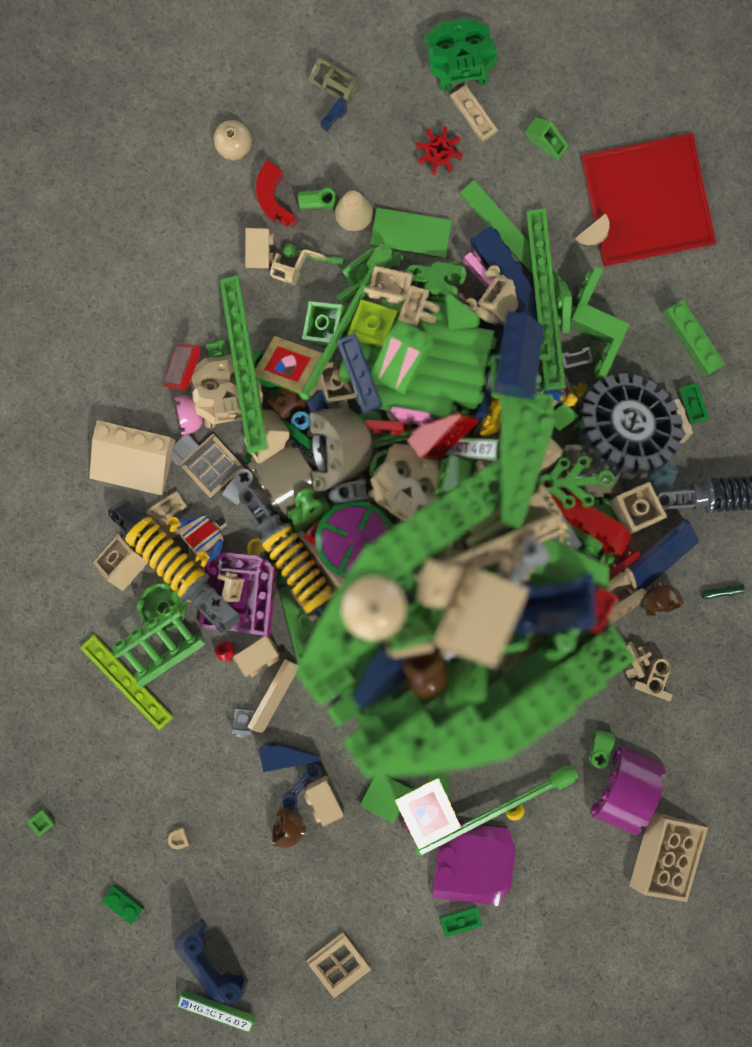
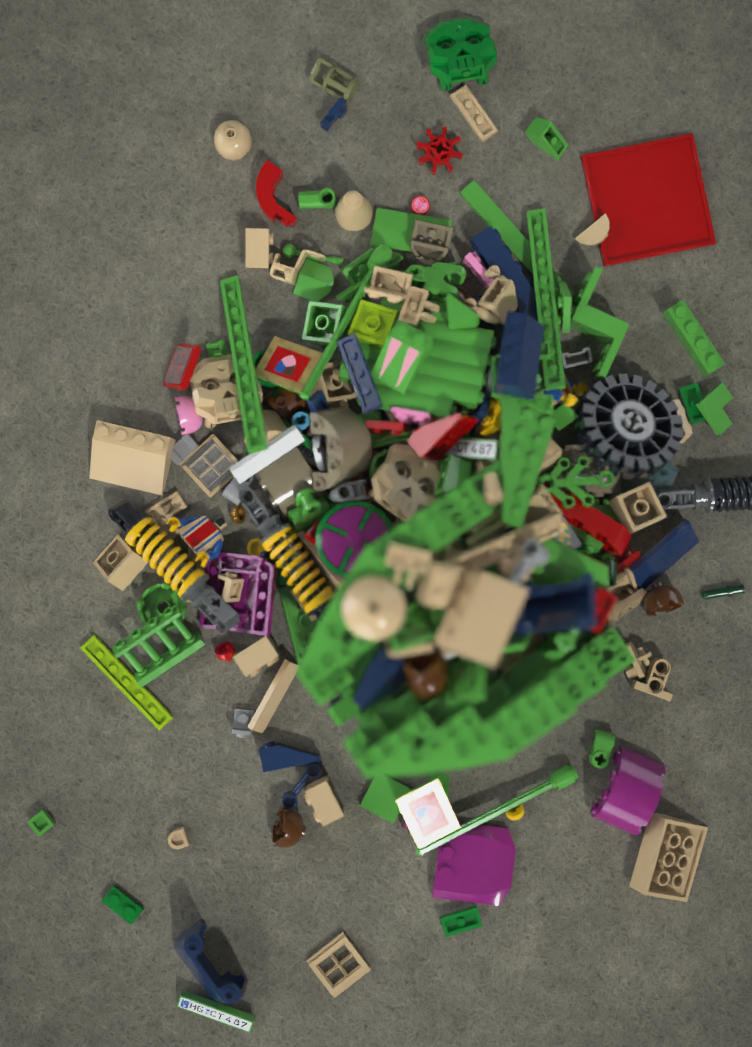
none -> white tile [229,424,305,484]
none -> pearl gold piece [230,506,246,524]
none -> bright green slope [293,258,334,302]
none -> tan hinge [385,544,432,588]
none -> tile [411,196,430,216]
none -> dark tan slope [411,219,453,264]
none -> tan cone [483,473,504,505]
none -> dark green cone [600,558,618,587]
none -> bright green tile [696,382,733,435]

